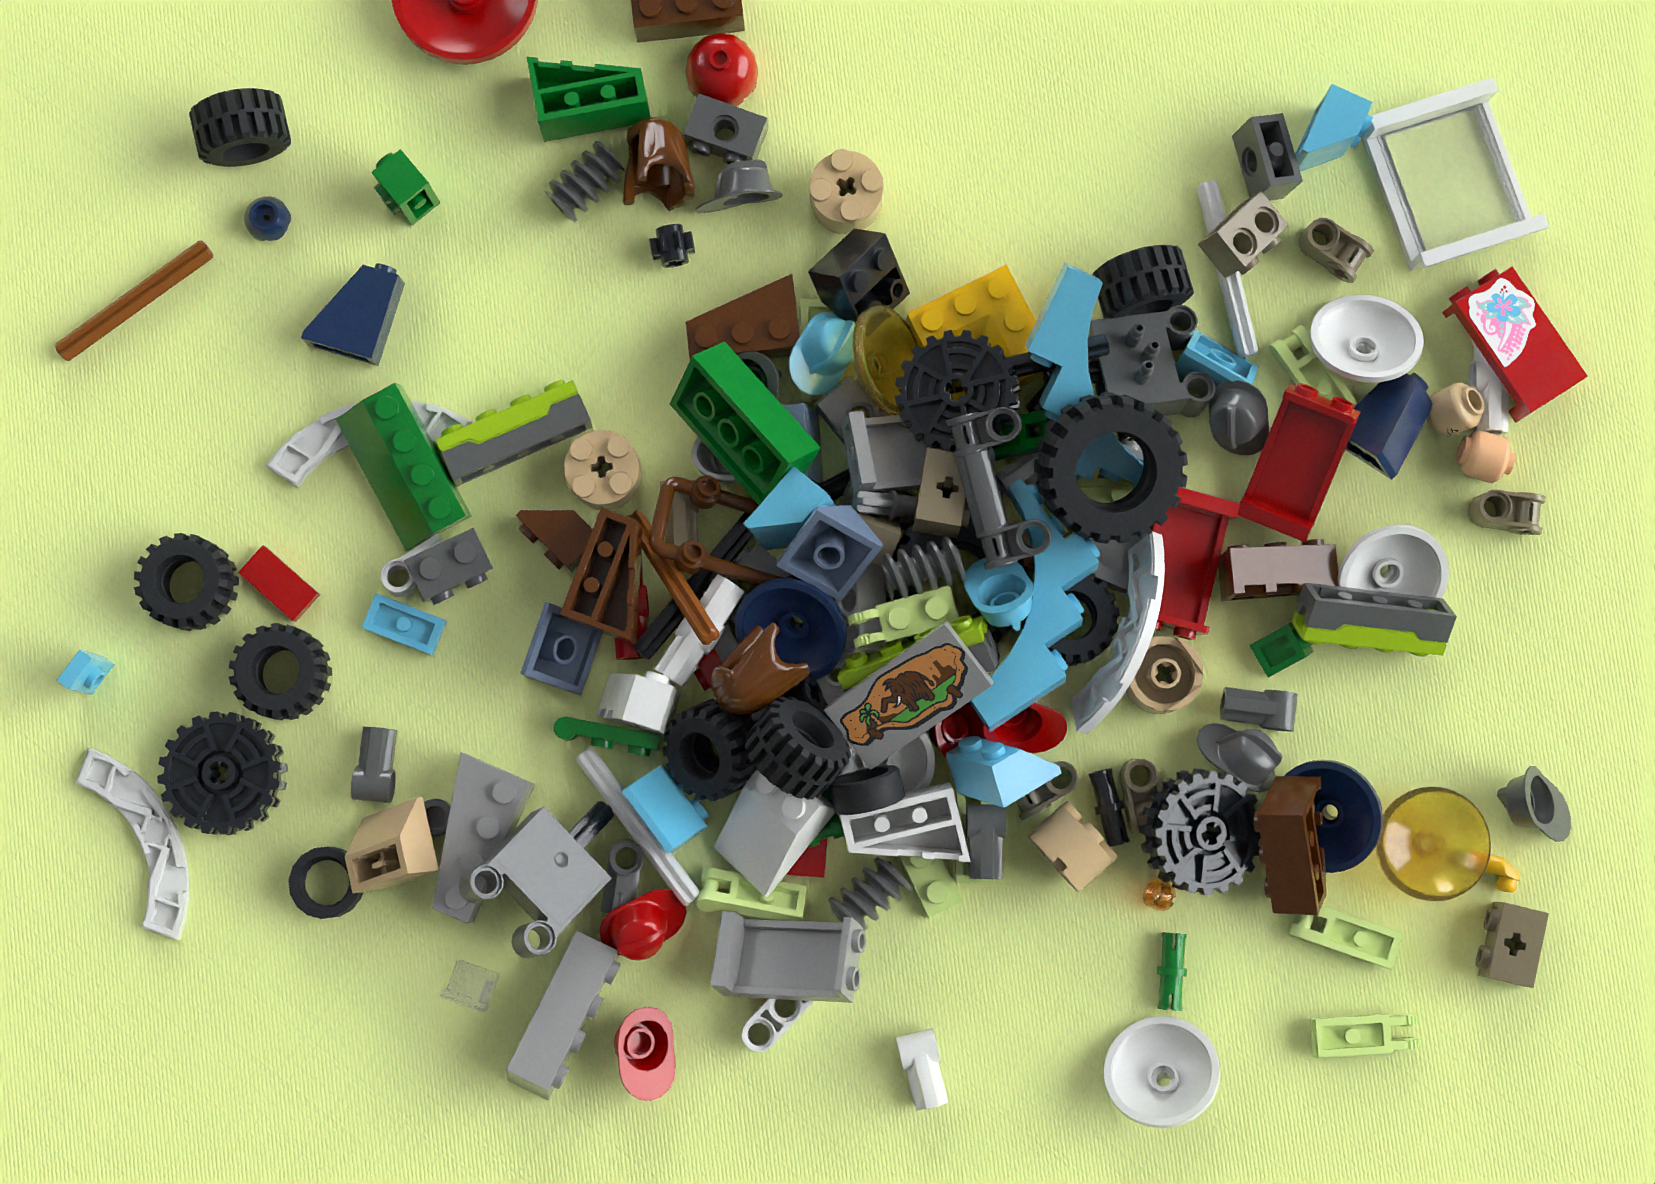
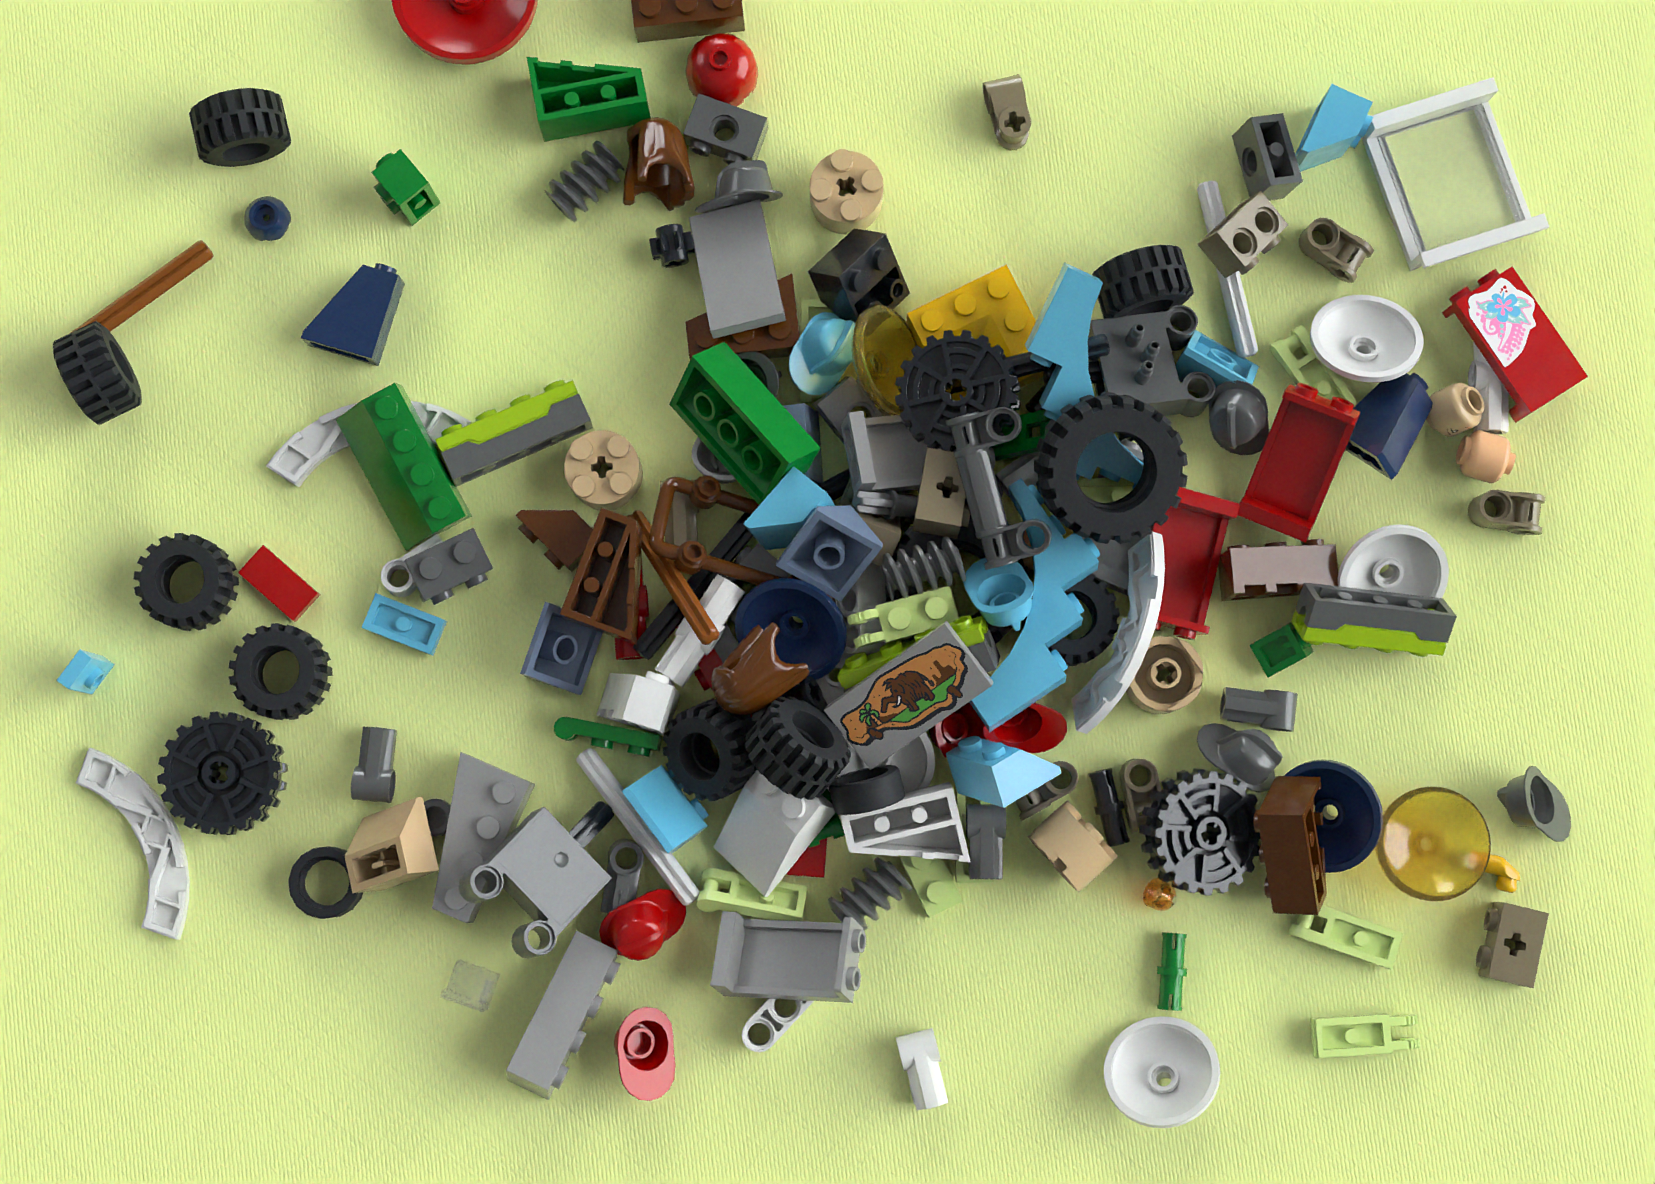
none -> black tyre [53,321,142,425]
none -> light grey tile [689,199,786,339]
none -> dark tan piece [983,74,1031,150]

